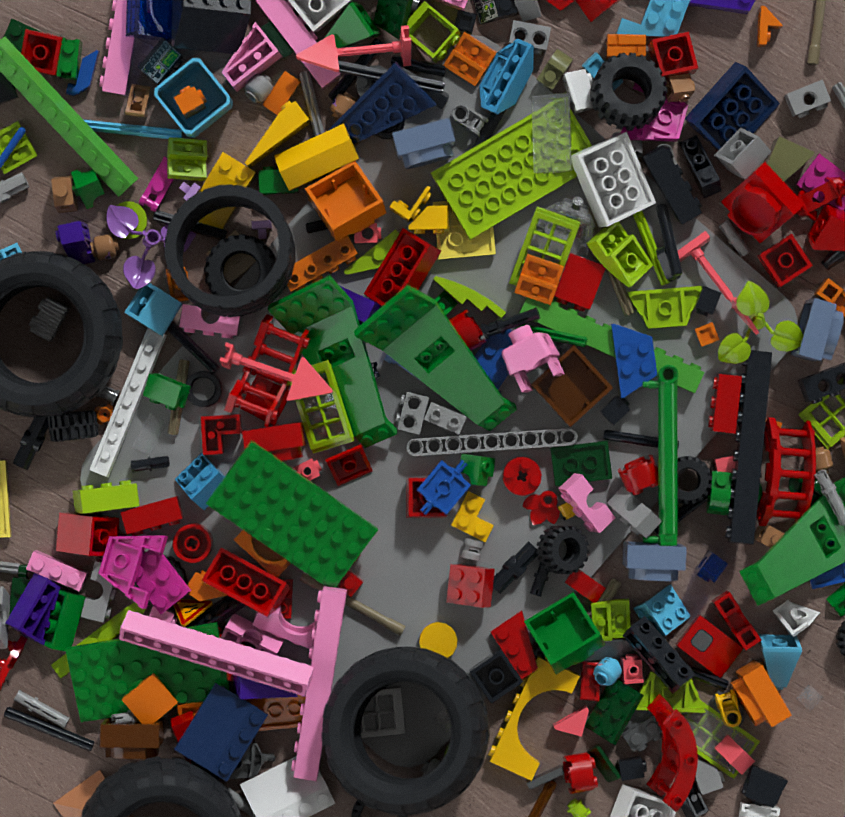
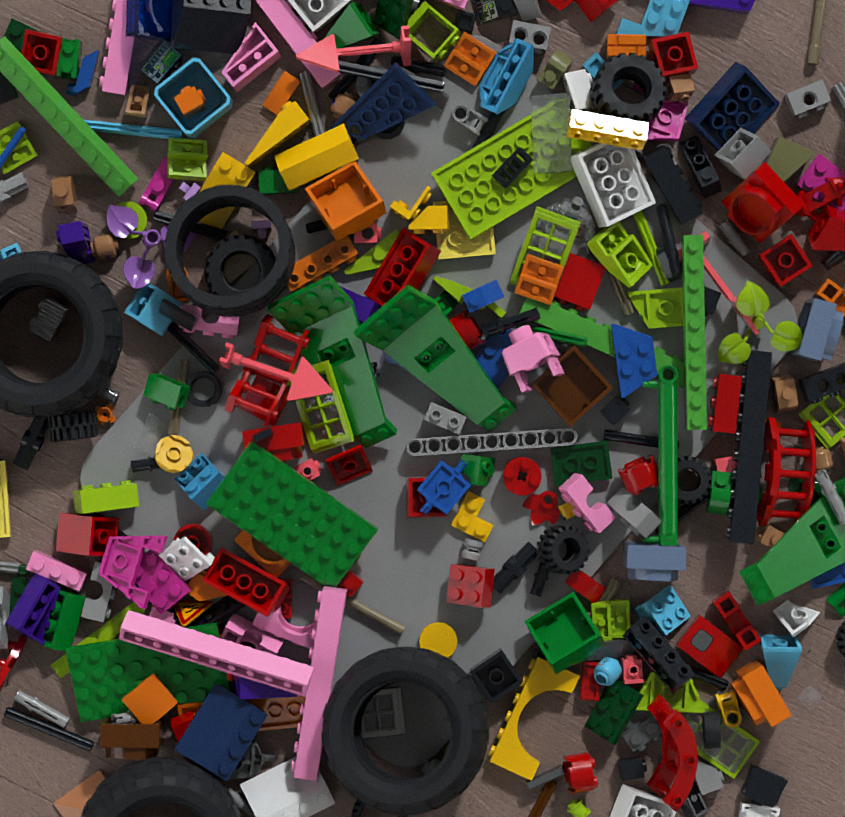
green brick [71,169,105,209] -> none
white plate [89,328,167,478] -> none
red brick [120,496,184,536] -> none
red brick [201,414,242,455] -> none
light grey head [245,74,273,103] -> none
clear green slope [261,21,294,61] -> none
sand blue container [392,118,455,169] -> none
light grey brick [395,392,429,435] -> none
red wing [490,611,538,680] -> none
coral slope [553,705,589,737] -> none
dark green slope [587,744,621,782] -> none
orange plate [694,322,720,347] -> none
clear blue brick [695,550,728,583] -> none
coral slope [714,734,755,775] -> none
orange slope [757,6,783,47] -> none
none -> yellow tile [154,435,193,473]
none -> black slope [159,299,198,331]
none -> white piece [159,537,215,581]
none -> black tile [252,427,274,443]
none -> blue slope [462,280,504,313]
none -> black slope [492,147,533,189]
none -> brick [566,109,649,151]
none -> bright green brick [681,235,707,430]
none -> black tyre [702,712,721,749]
none -> medium nougat torso [770,374,798,413]

